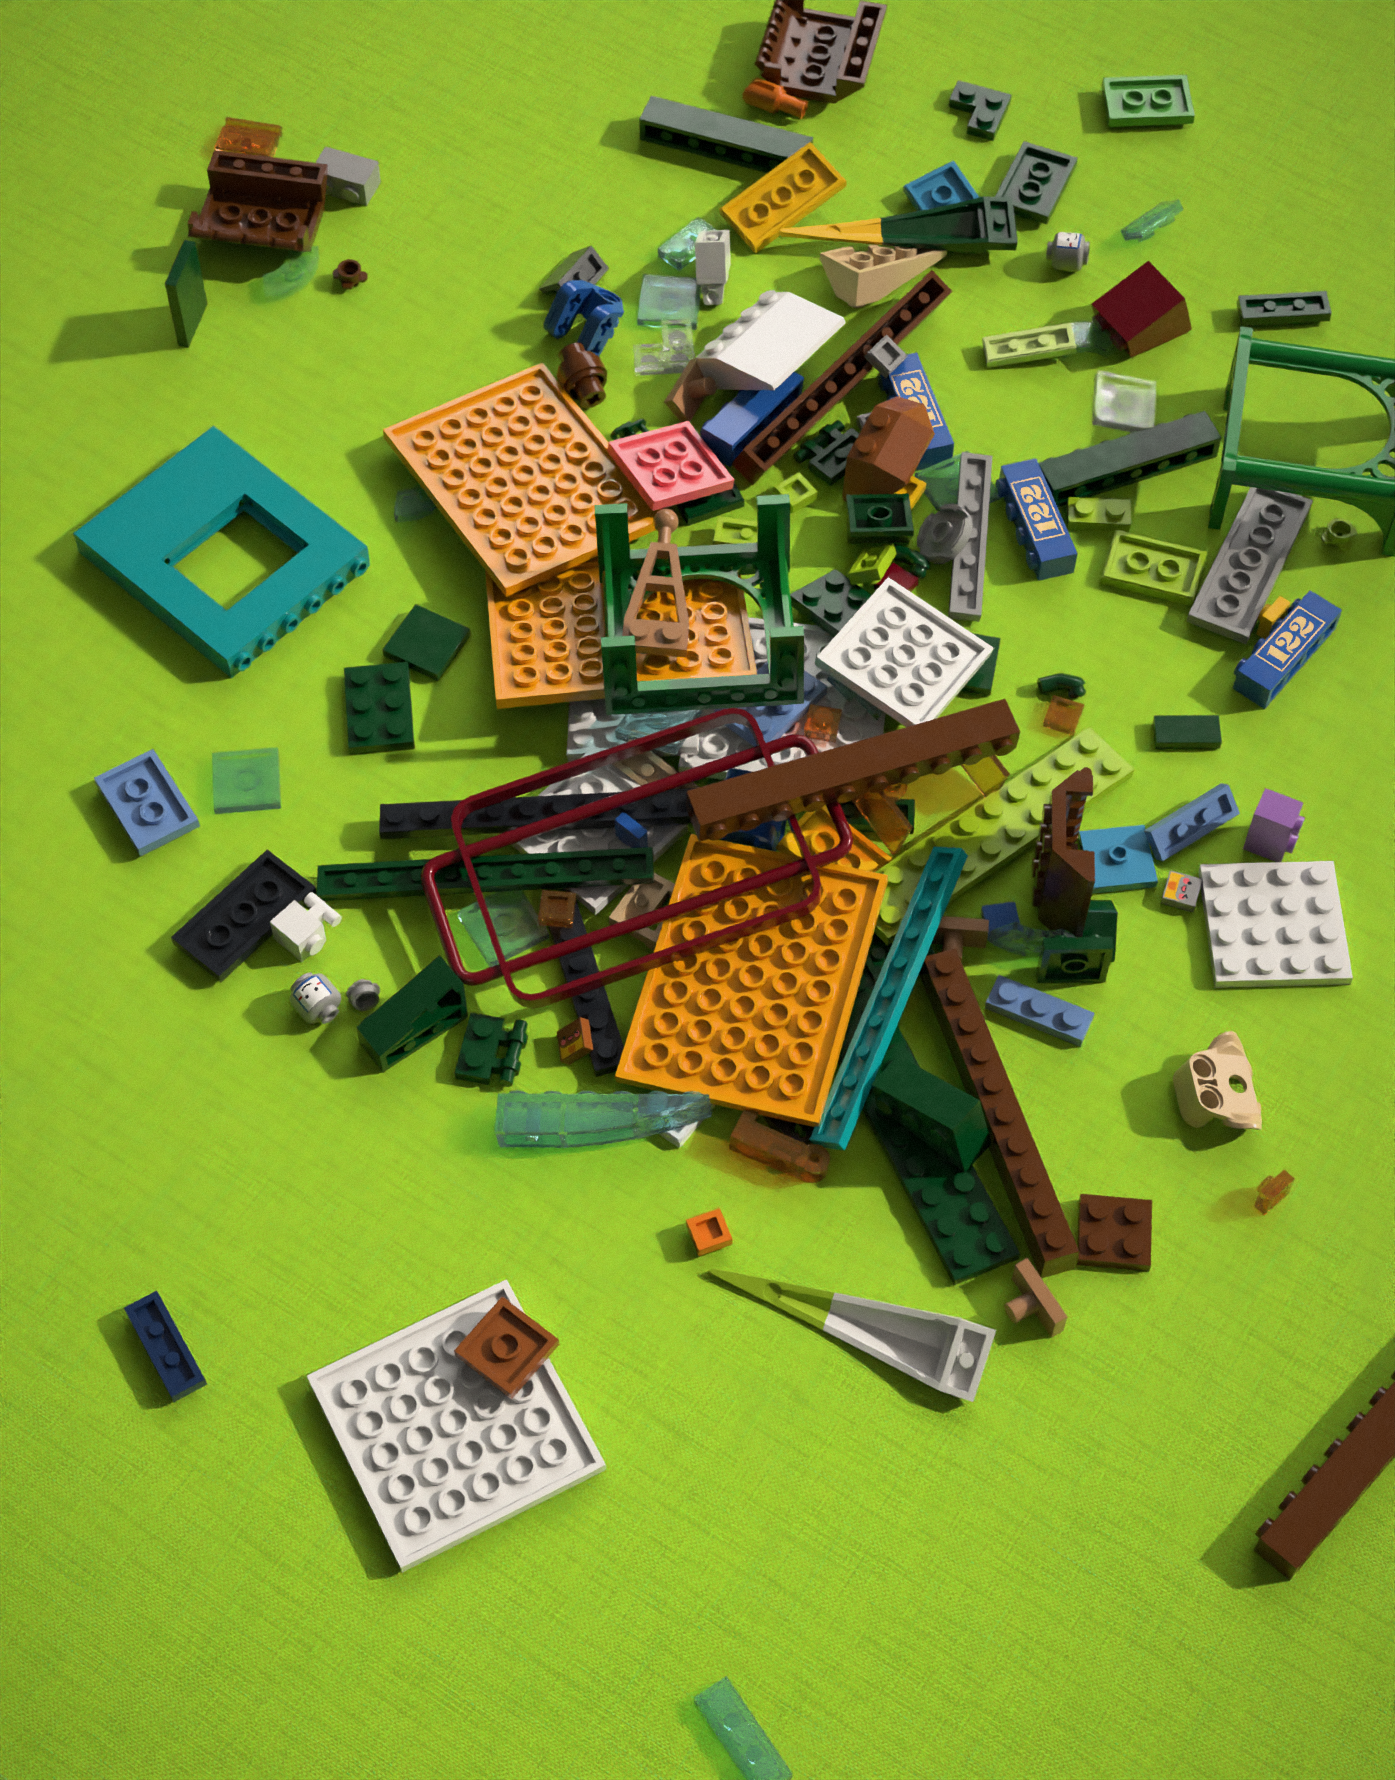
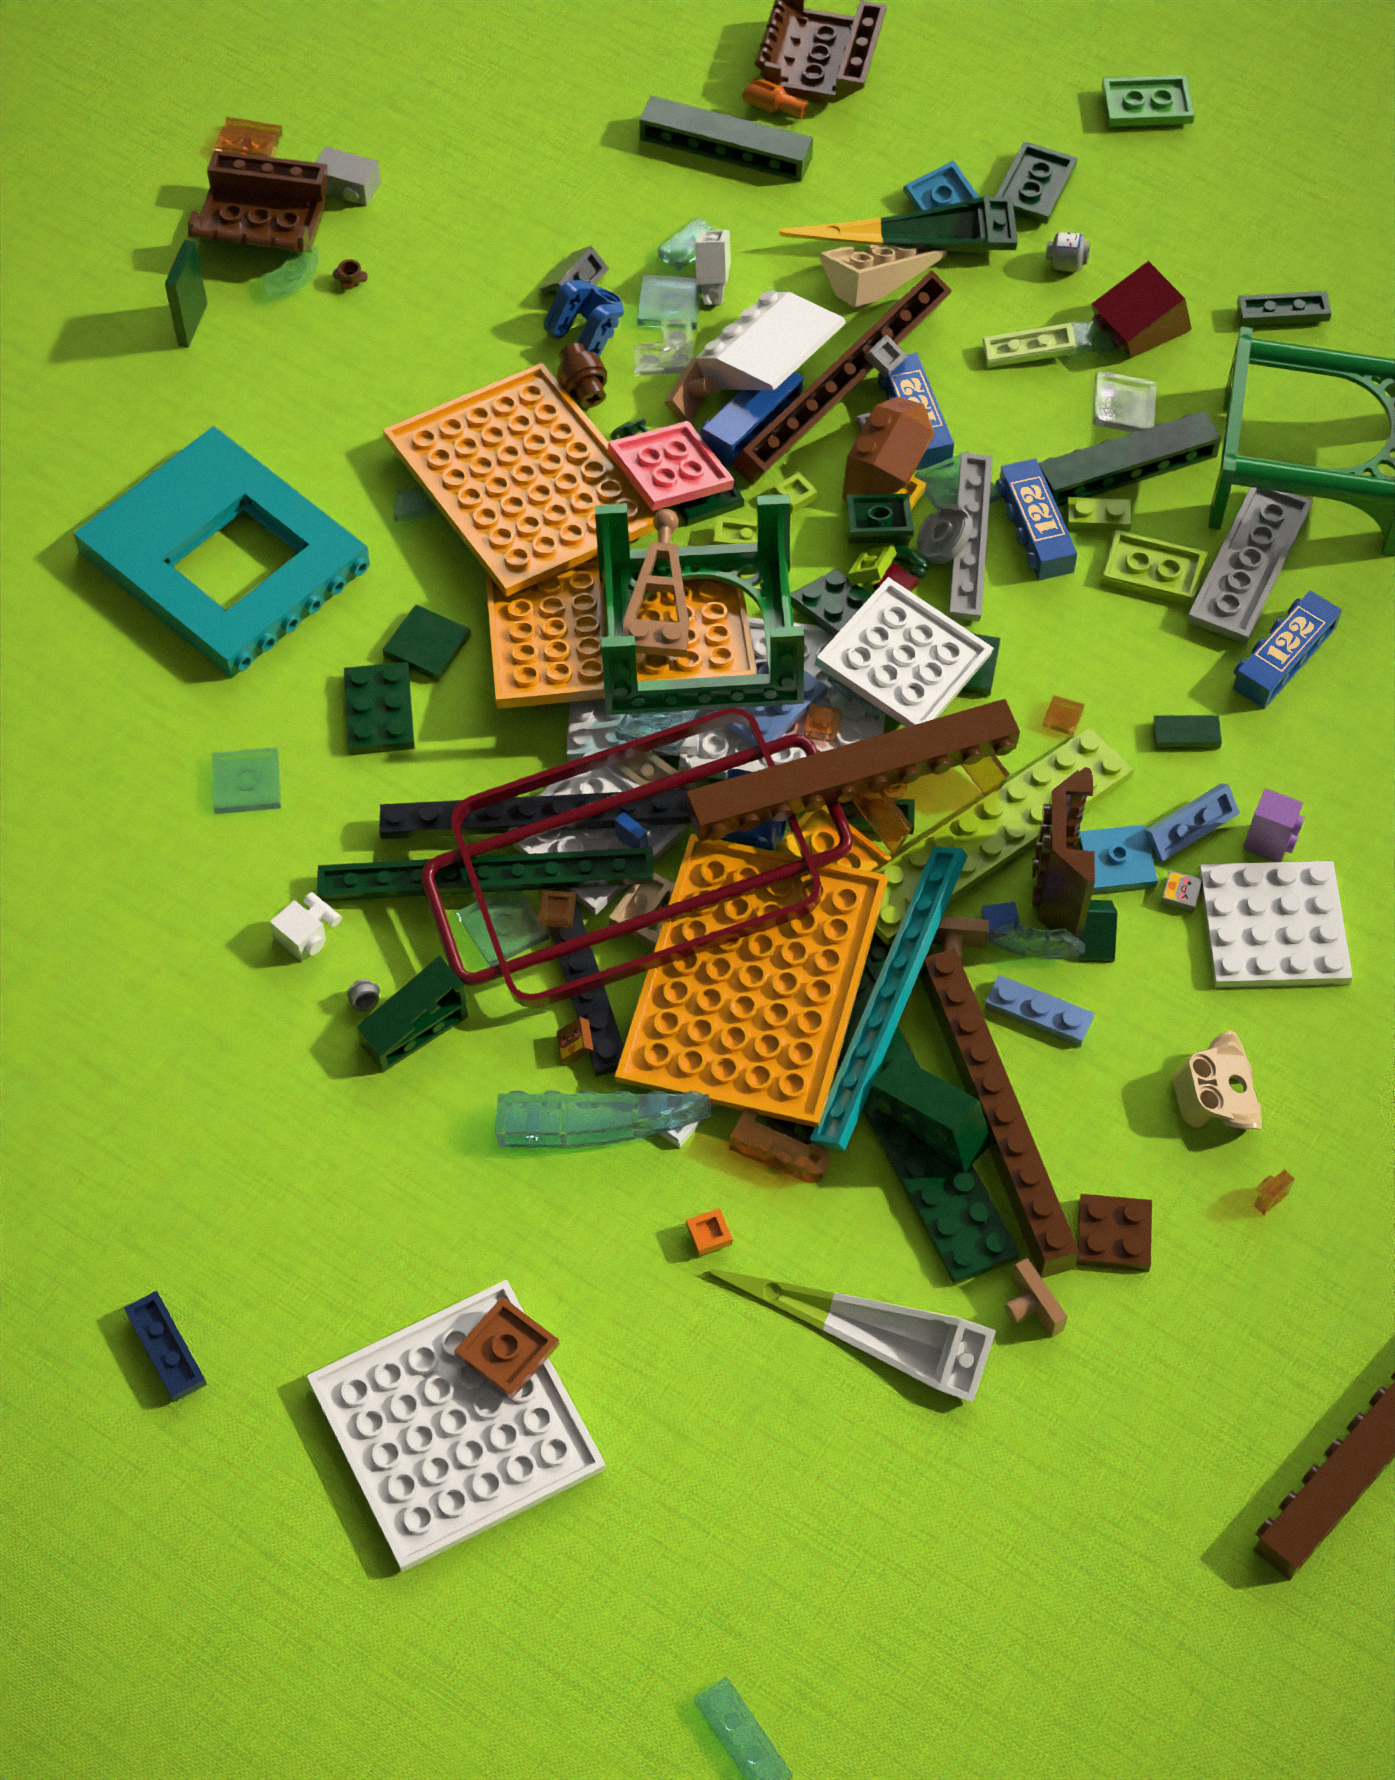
medium blue plate [94,749,200,856] -> none
black plate [171,849,317,983] -> none
light grey head [290,972,341,1024] -> none
dark green plate [455,1013,528,1087] -> none
yellow tile [719,142,847,254] -> none
dark green plate [793,420,859,486] -> none
plate [949,80,1012,141] -> none
dark green plate [1036,934,1114,983] -> none
dark green arm [1037,673,1086,698] -> none
clear light blue plate [1121,199,1184,242] -> none
yellow plate [1256,596,1291,640] -> none
lime plate [1321,519,1357,551] -> none

